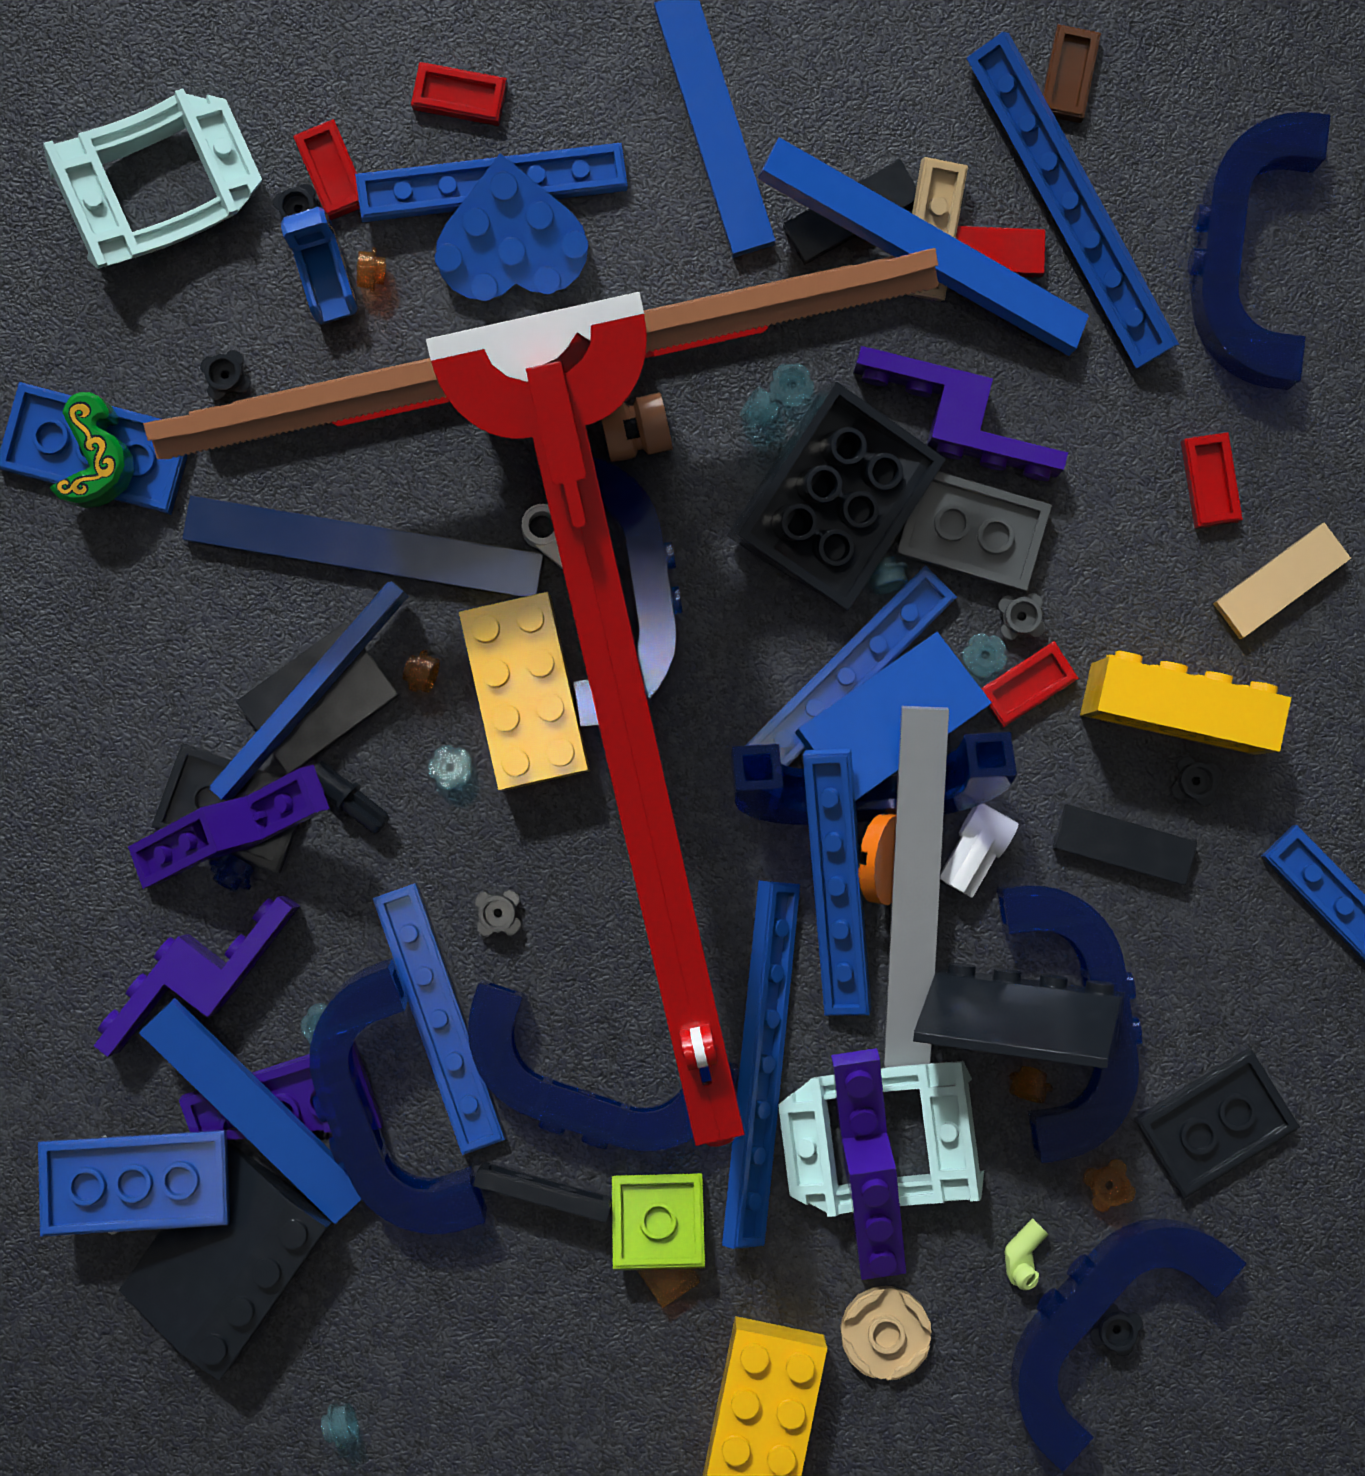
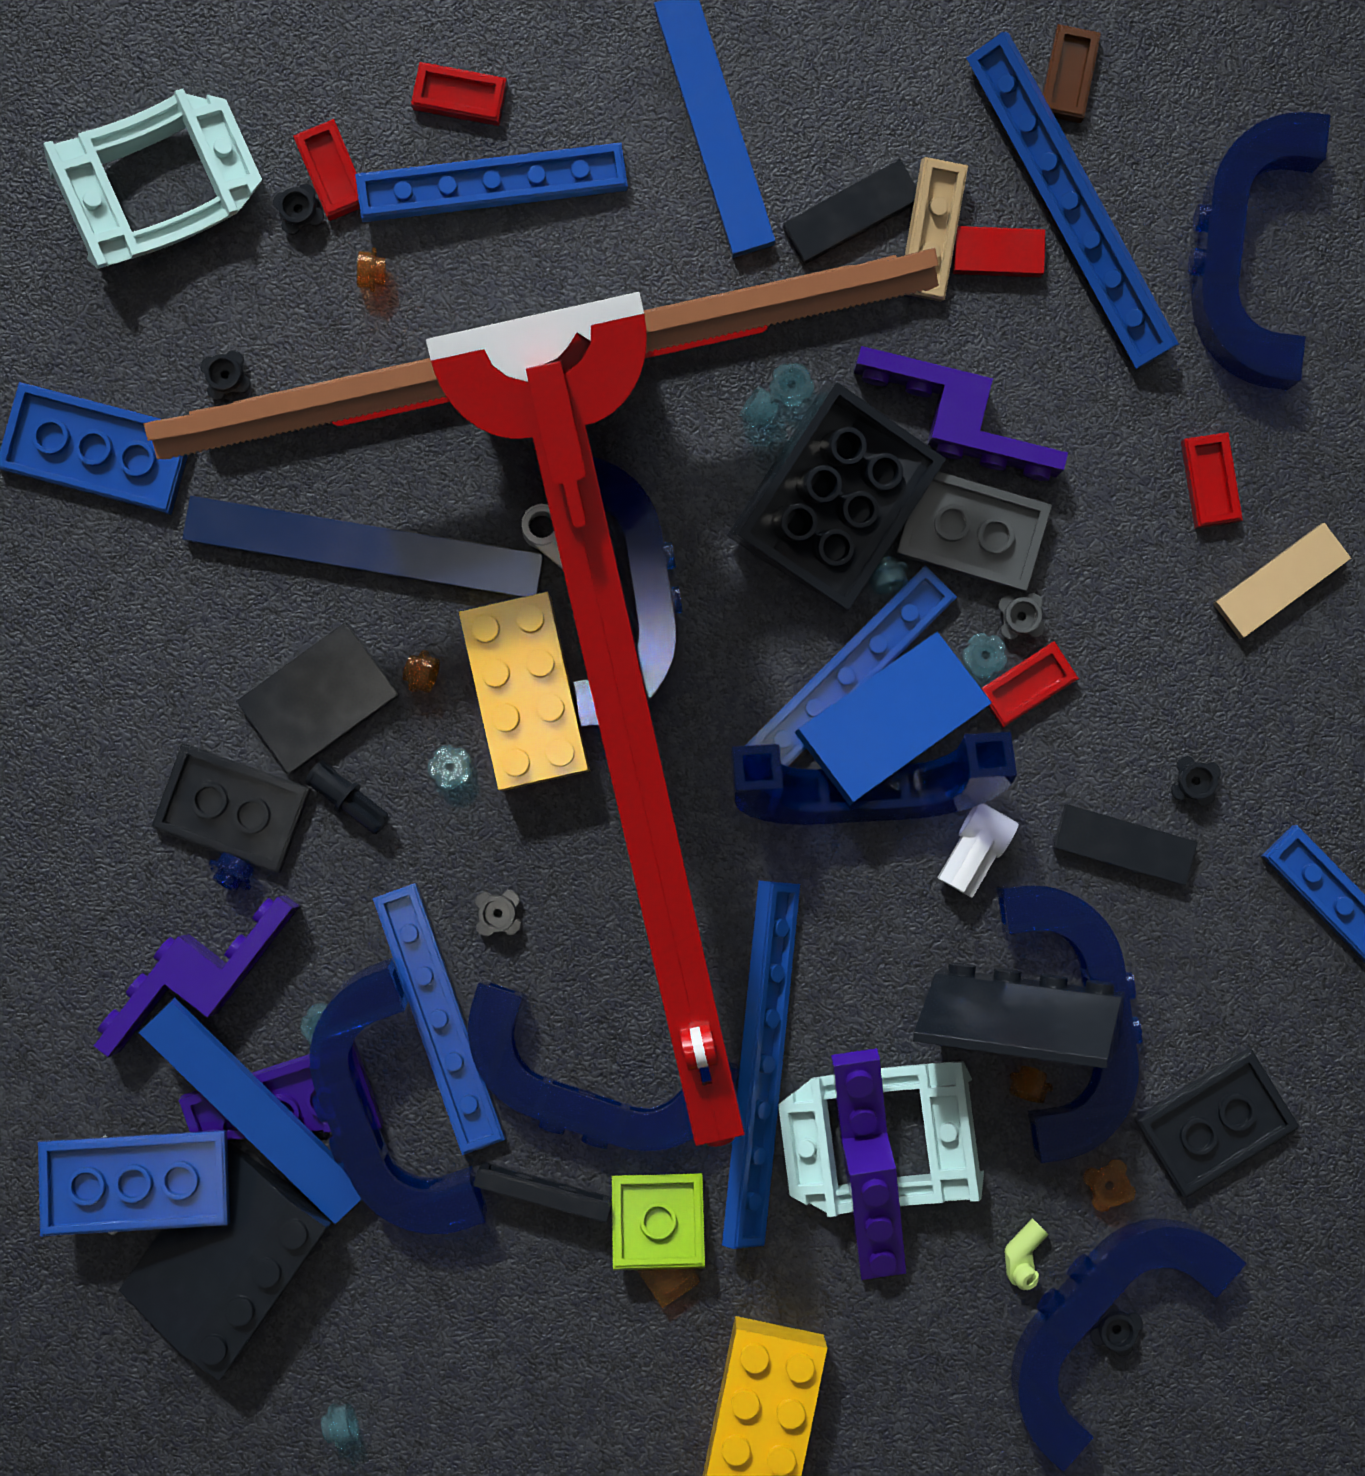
green animal [50,392,134,508] -> none
dark purple bracket [128,765,329,889] -> none
blue tile [210,581,409,800] -> none
blue animal [281,207,358,325] -> none
blue plate [435,153,588,301] -> none
nougat wheel [602,392,673,463] -> none
blue tile [758,137,1089,356] -> none
blue tile [803,749,871,1016] -> none
tan tile [840,1286,931,1380] -> none
orange tile [858,814,896,905] -> none
light grey tile [884,706,949,1067] -> none
yellow brick [1080,651,1292,755] -> none

